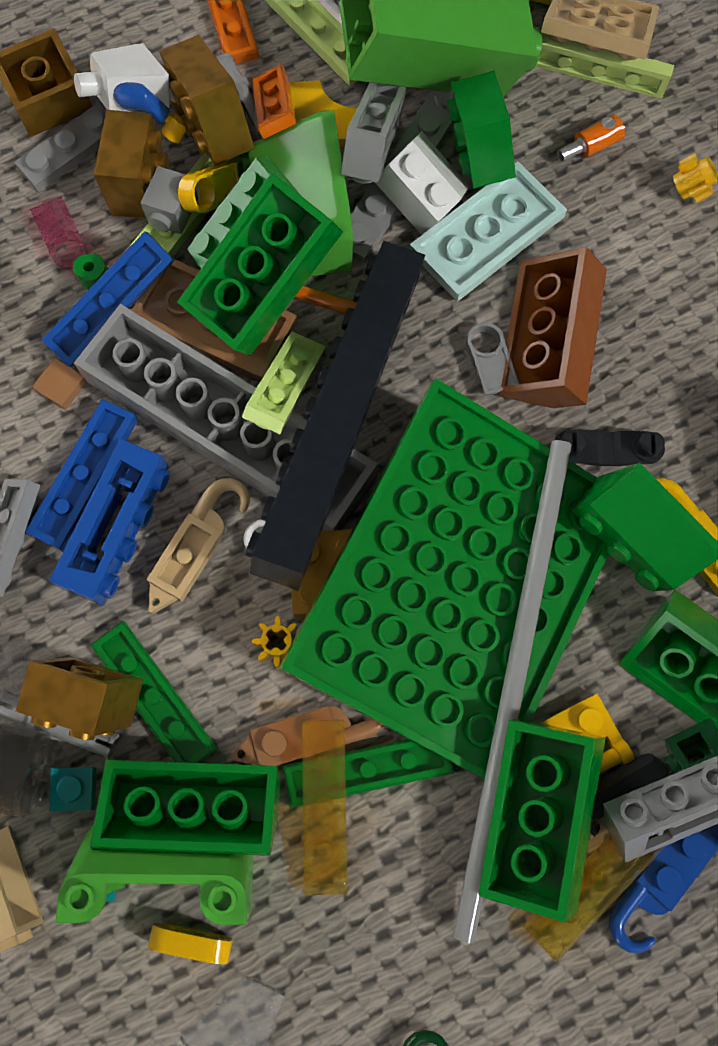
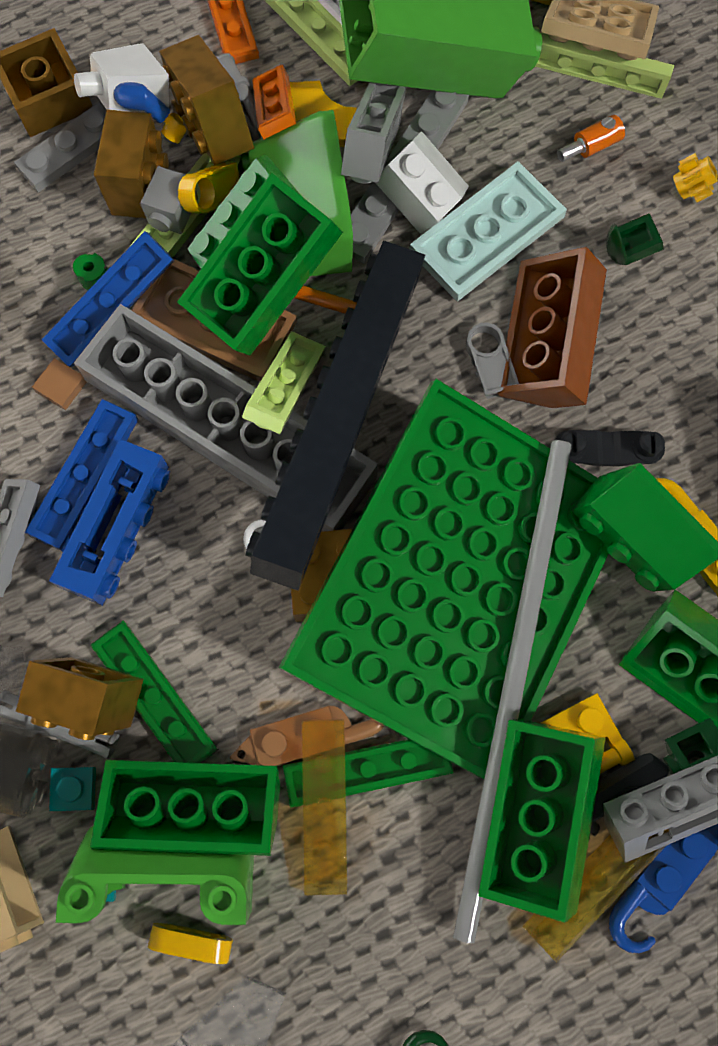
clear pink piece [30,196,88,270] -> none
tan plate [146,478,250,614] -> none
yellow gear [252,616,298,669] -> none
green brick [447,70,516,189] -> none
none -> dark green plate [606,213,664,265]

